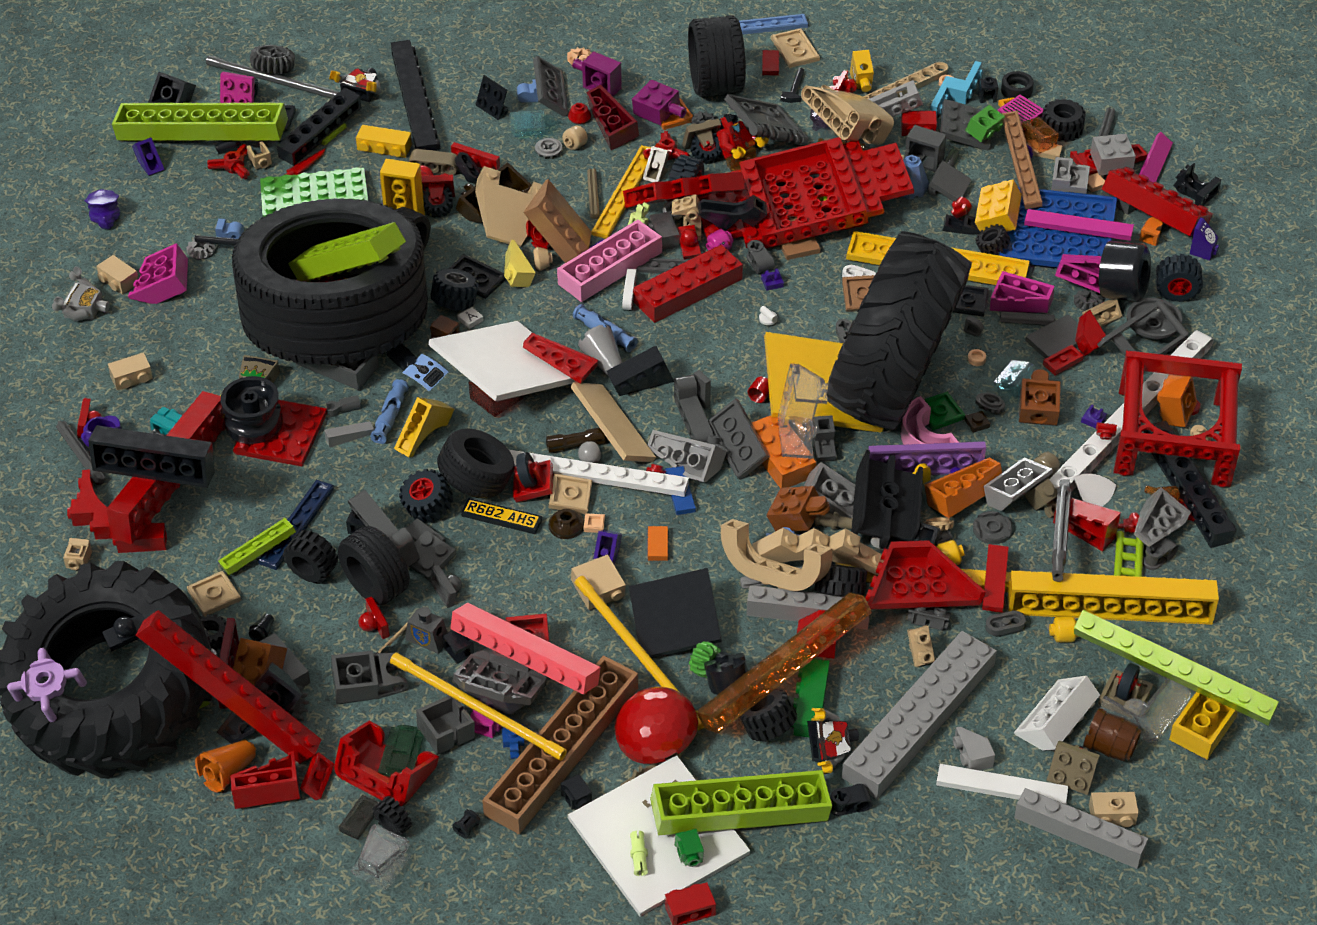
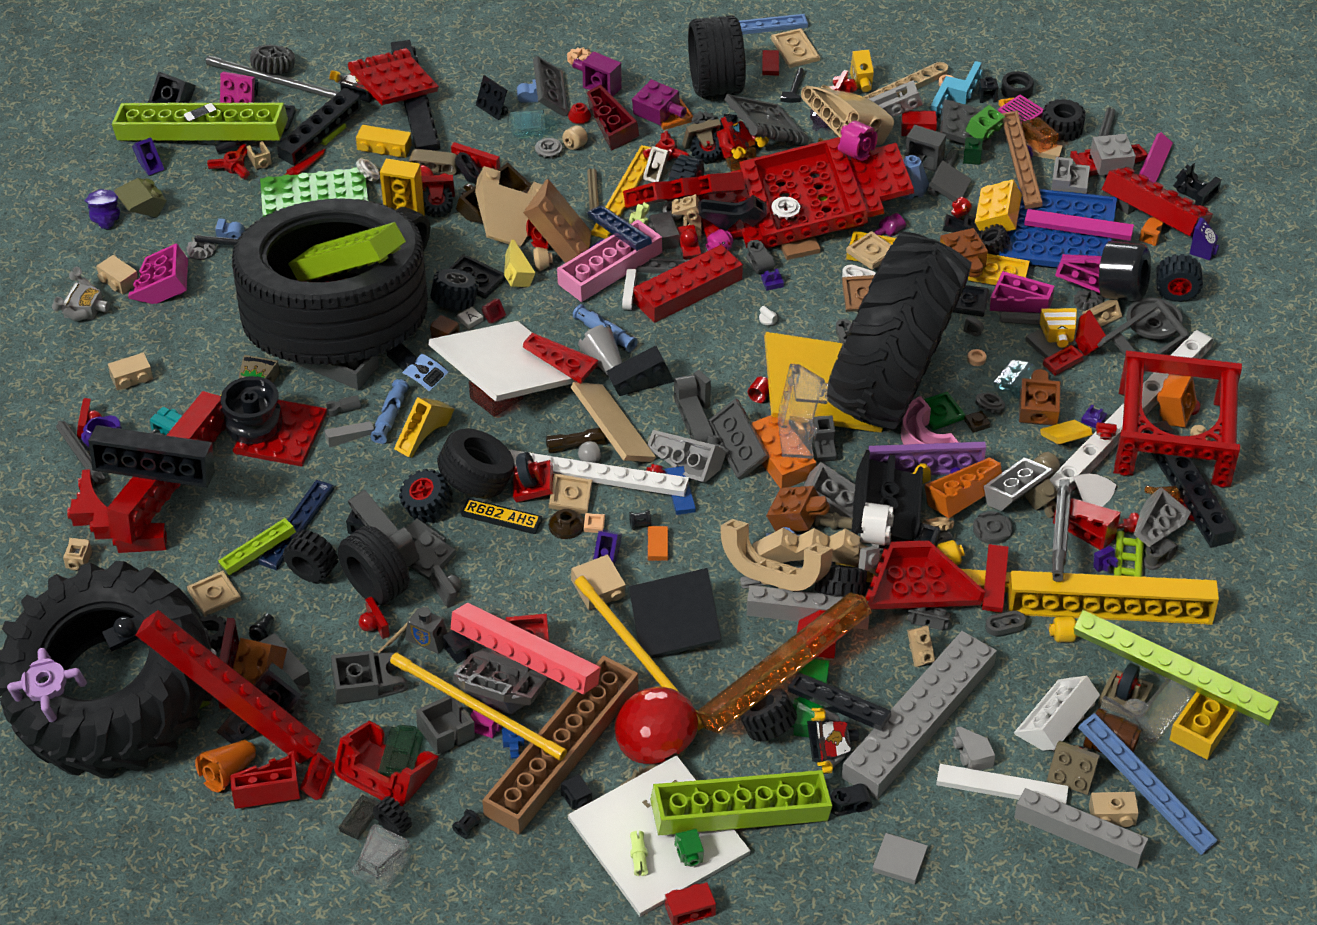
bright green gear [689,641,721,678] -> none
black brick [704,652,750,695] -> none
light nougat tile [1087,173,1105,193] -> none
none -> olive slope [114,178,167,217]
none -> sticker [184,103,216,121]
none -> red hinge [348,48,439,106]
none -> white gear [356,158,380,182]
none -> dark red tile [482,298,506,323]
none -> dark blue tile [587,205,652,251]
none -> black bush [629,510,651,530]
none -> white gear [772,197,800,220]
none -> black plate [788,672,891,731]
none -> dark pink brick [838,121,878,161]
none -> tan tile [846,231,891,270]
none -> light grey plate [858,546,880,570]
none -> white brick [861,503,894,546]
none -> light grey tile [872,833,928,885]
none -> magenta piece [873,213,906,237]
none -> dark orange brick [940,228,988,278]
none -> dark green brick [963,137,983,165]
none -> yellow torso [1040,308,1077,348]
none -> yellow tile [1040,419,1092,445]
none -> medium blue tile [1078,713,1218,855]
none -> dark purple tile [1093,546,1118,572]

